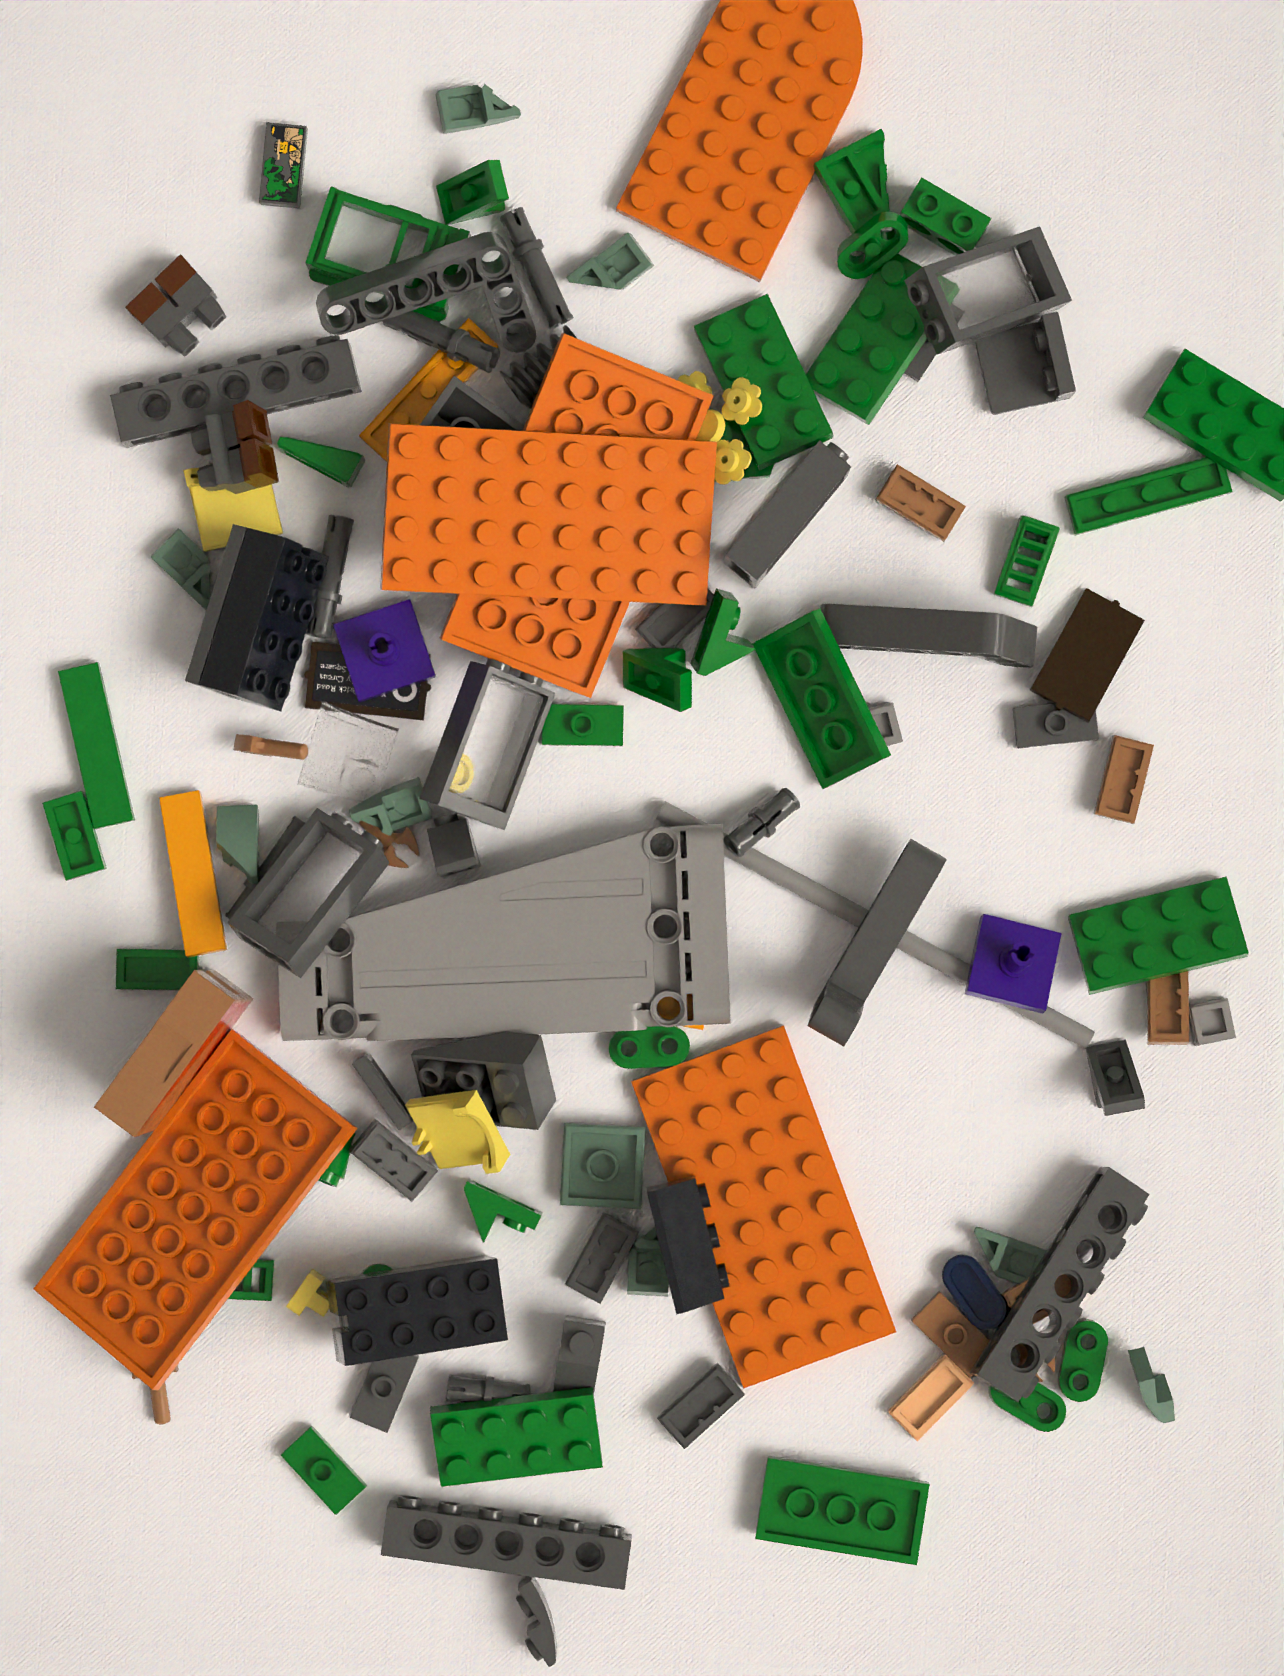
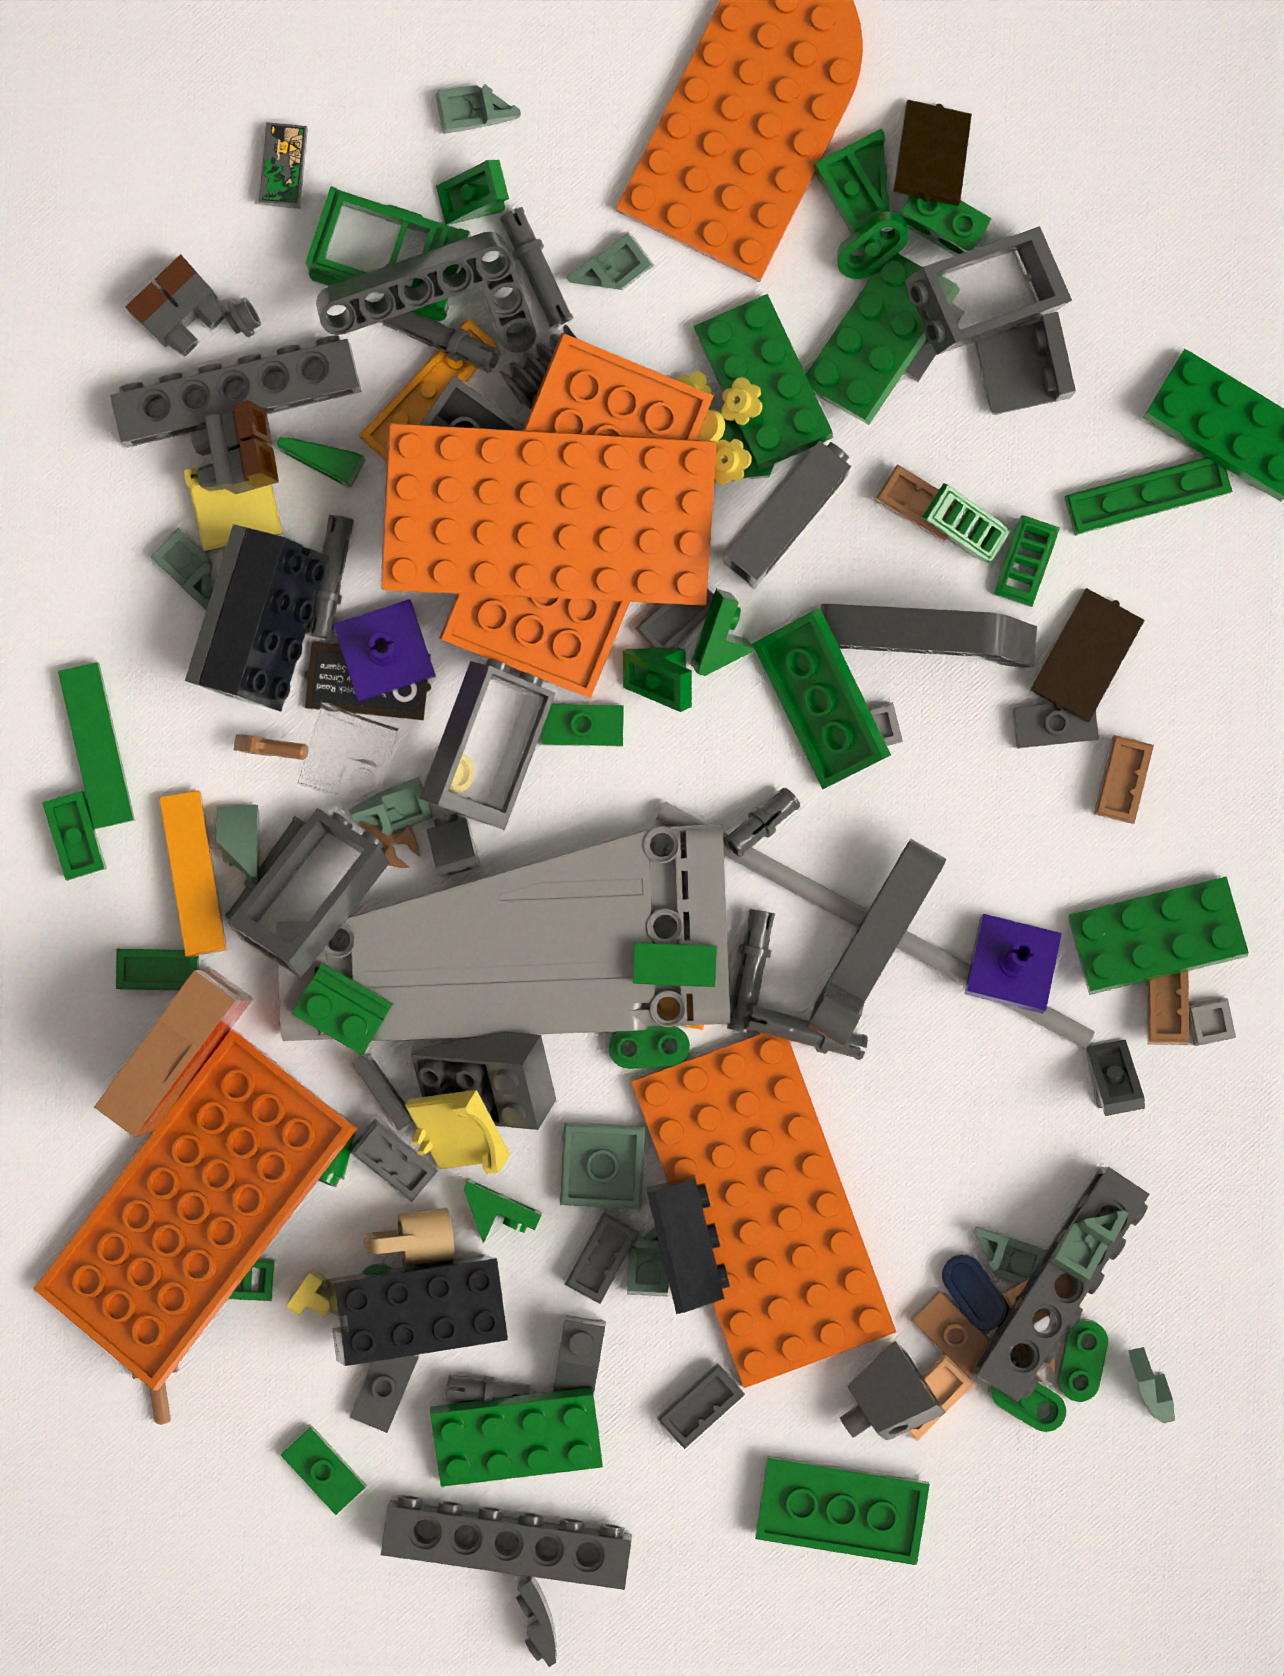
none -> dark grey plate [225,297,261,337]
none -> green plate [292,962,394,1055]
none -> tan piece [363,1208,454,1267]
none -> green tile [633,942,717,987]
none -> dark grey pin [727,909,775,1033]
none -> dark grey pin [744,1004,868,1060]
none -> dark grey torso [840,1341,946,1440]
none -> dark brown piece [893,99,972,206]
none -> slope [922,483,1010,563]
none -> sand green slope [1050,1210,1129,1283]

